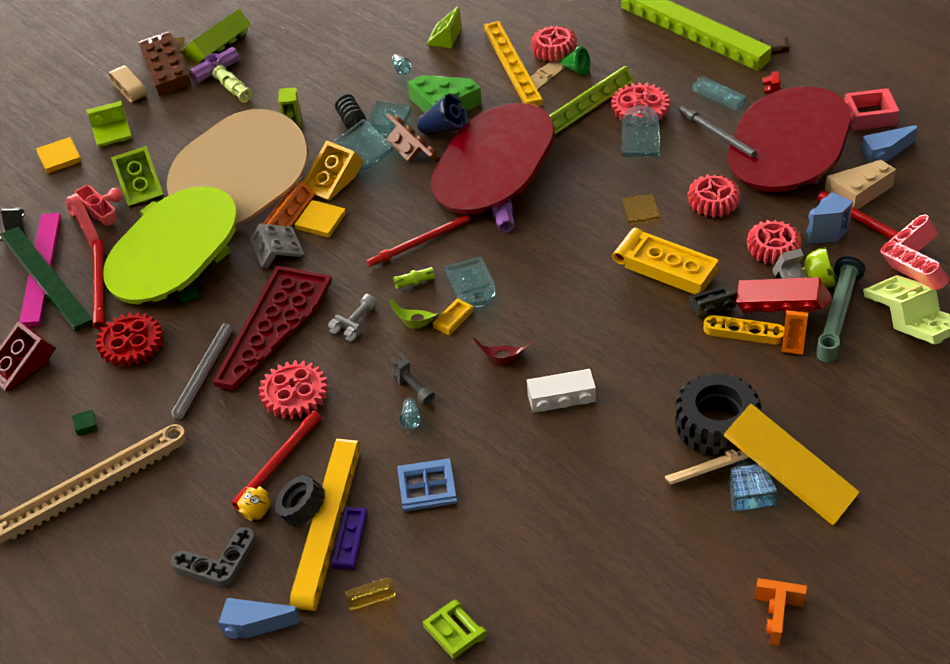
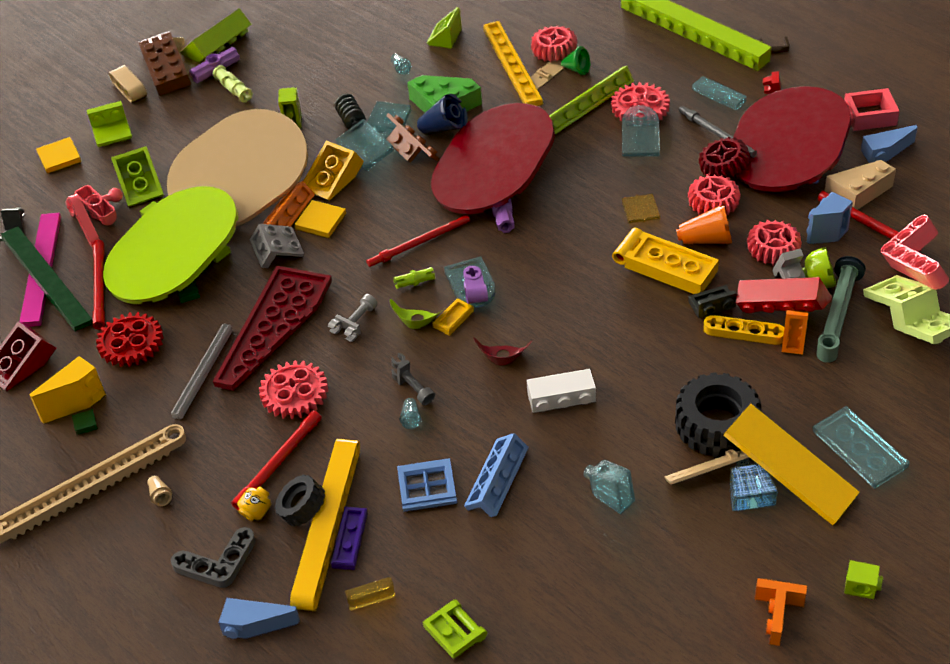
none -> yellow slope [29,356,106,423]
none -> tan cone [147,476,172,507]
none -> medium lavender piece [463,266,488,304]
none -> medium blue fence [464,433,529,517]
none -> clear light blue torso [584,460,635,514]
none -> orange cone [676,205,732,244]
none -> dark red gear [698,136,750,178]
none -> clear light blue tile [812,406,910,489]
none -> lime brick [844,560,883,599]

